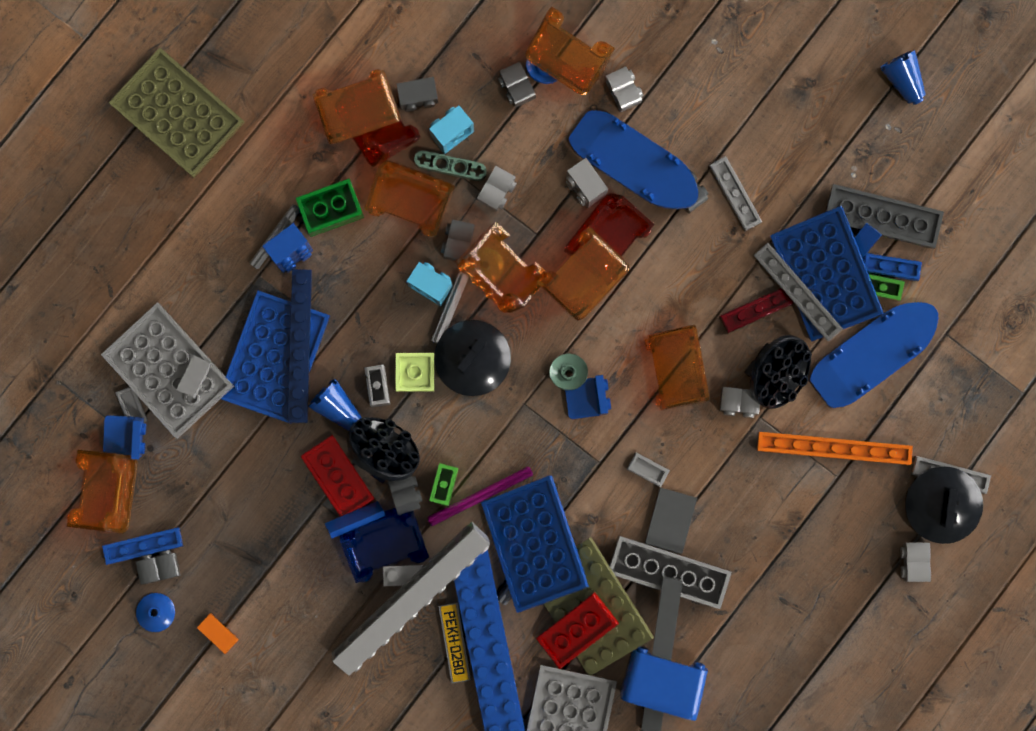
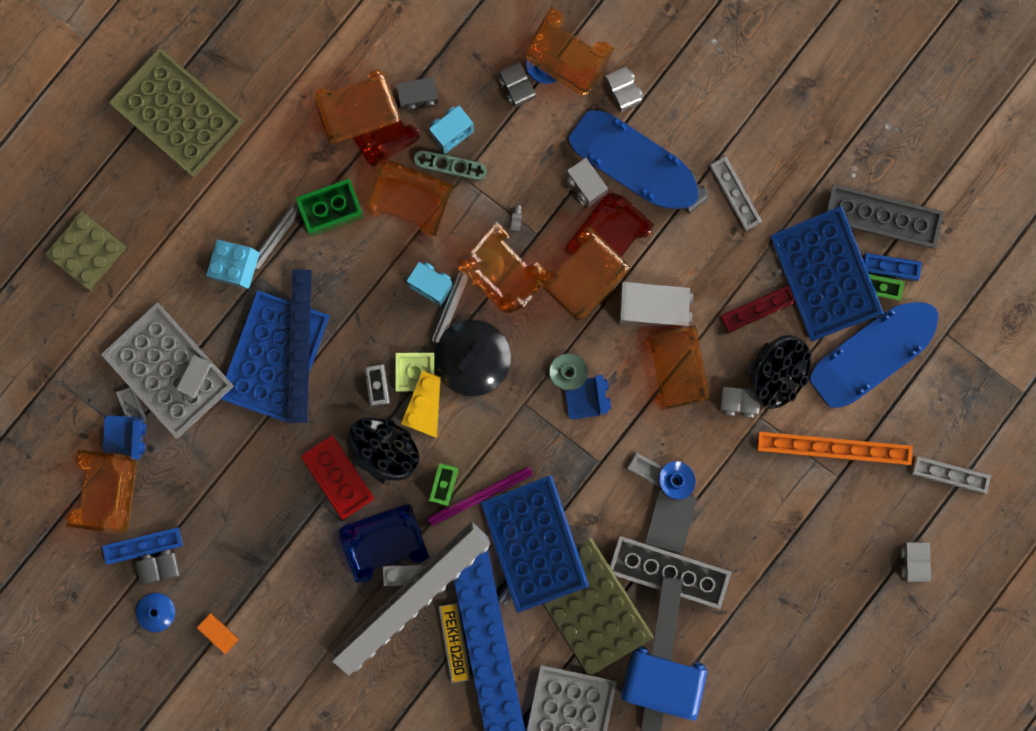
blue brick [263,223,313,273] -> none
blue cone [308,378,361,431] -> none
blue tile [324,501,385,539] -> none
dark grey brick [388,476,423,515] -> none
dark grey brick [441,220,475,263] -> none
light grey brick [477,166,517,212] -> none
red tile [536,592,619,669] -> none
light grey tile [754,243,843,341] -> none
blue tile [855,223,882,258] -> none
blue cone [880,50,926,105] -> none
black bracket [905,466,983,544] -> none
none -> olive plate [45,211,127,291]
none -> medium azure brick [206,239,260,289]
none -> yellow wing [401,370,441,438]
none -> light grey piece [510,205,522,231]
none -> light grey slope [618,282,693,329]
none -> blue dish [659,461,696,500]

